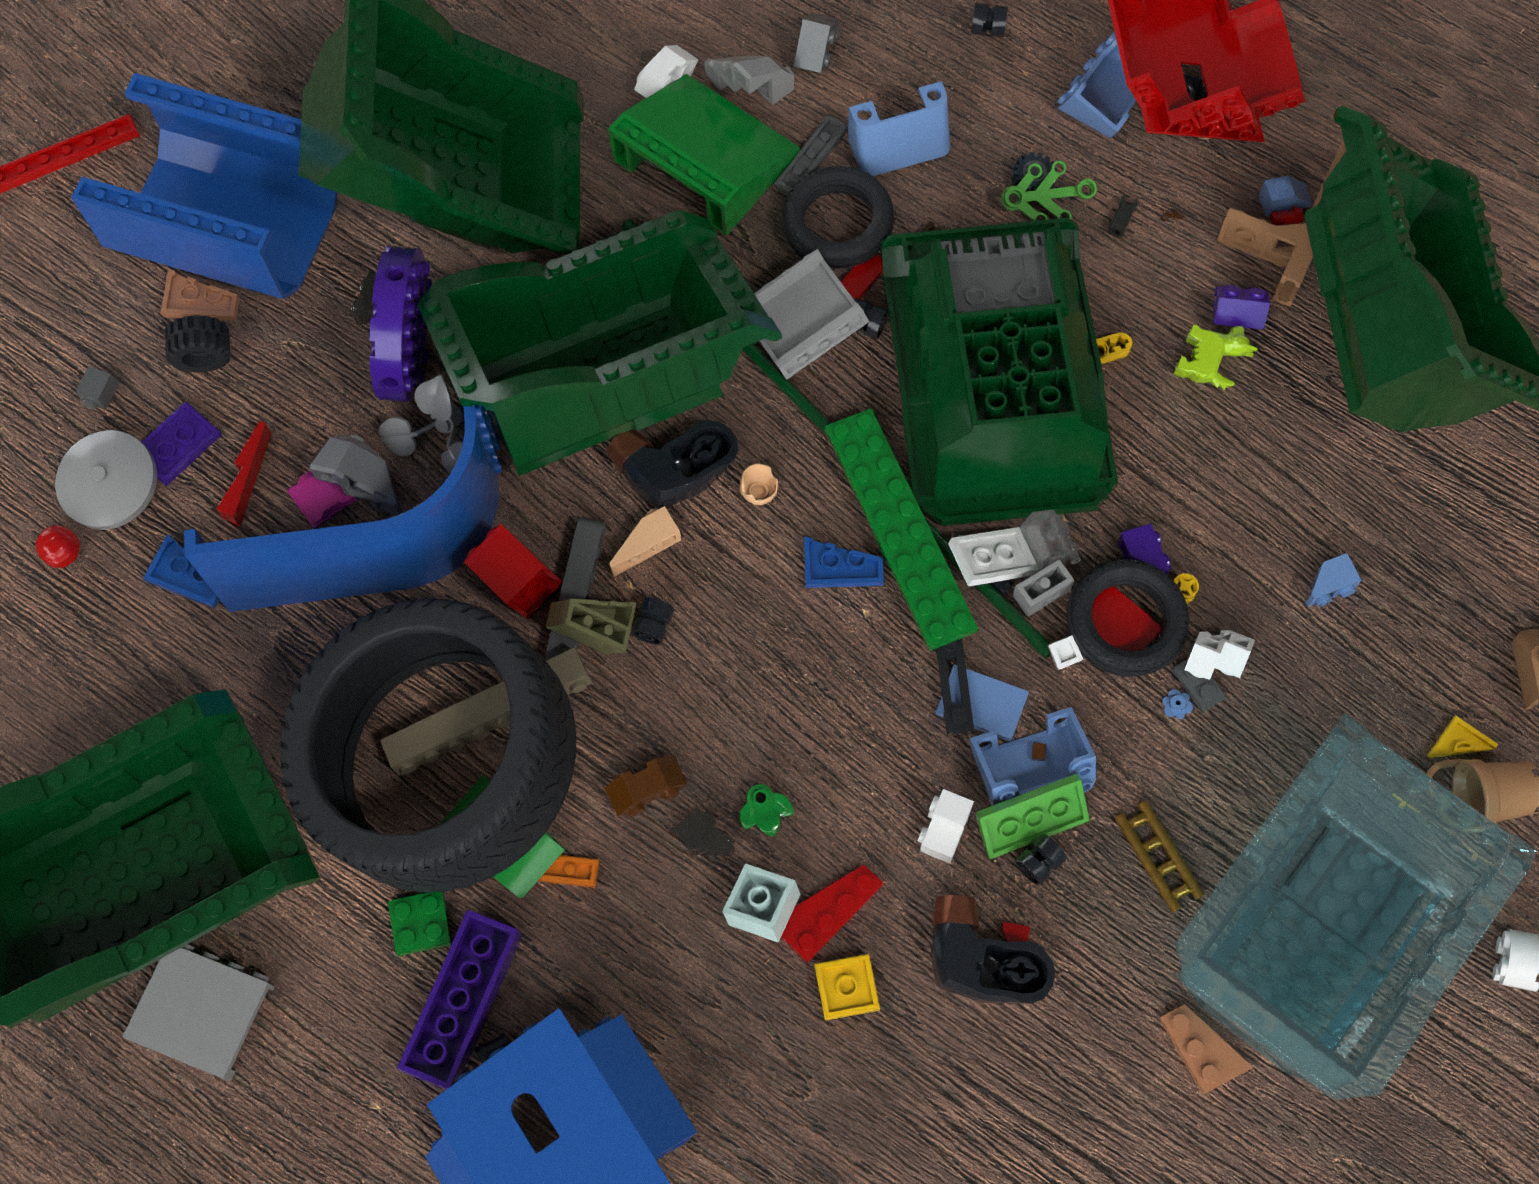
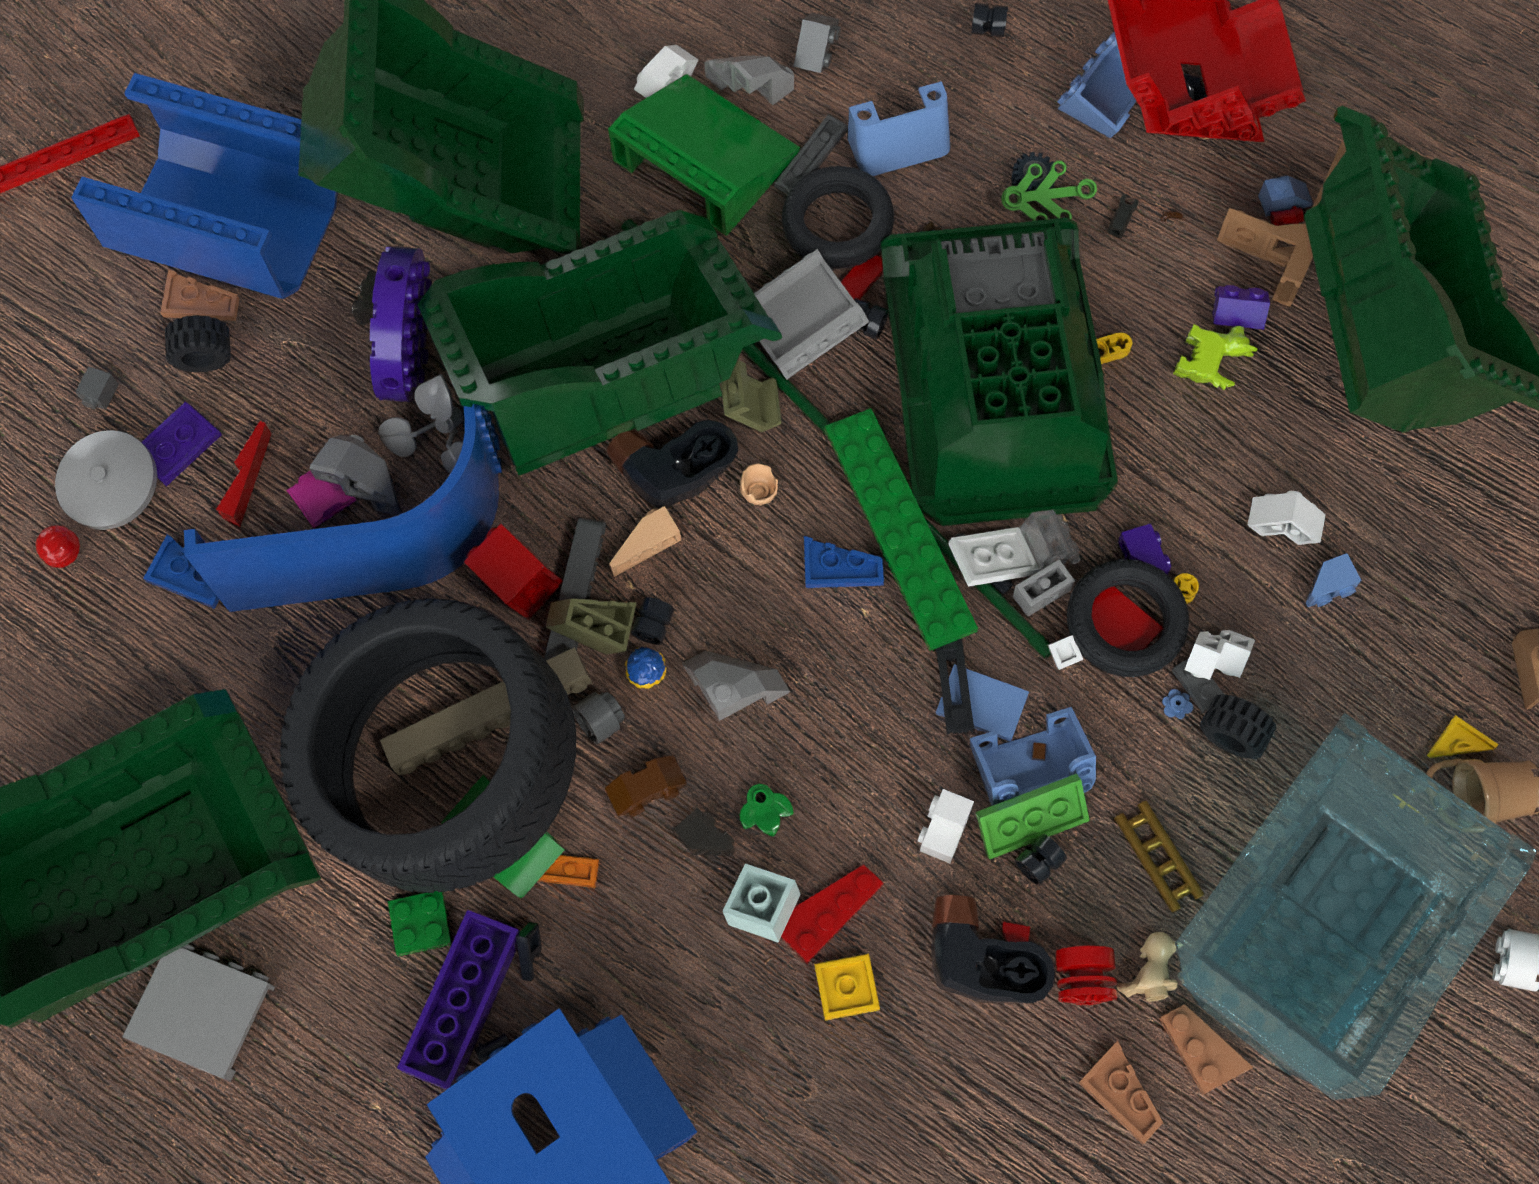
none -> black tile [516,922,542,982]
none -> dark grey piece [572,692,625,745]
none -> blue piece [625,647,667,689]
none -> light grey brick [682,651,790,721]
none -> olive panel [721,360,781,432]
none -> red wheel [1055,946,1118,1006]
none -> nougat wing [1079,1040,1163,1145]
none -> tan animal [1116,932,1183,1002]
none -> black tyre [1200,694,1276,759]
none -> white brick [1248,491,1326,545]

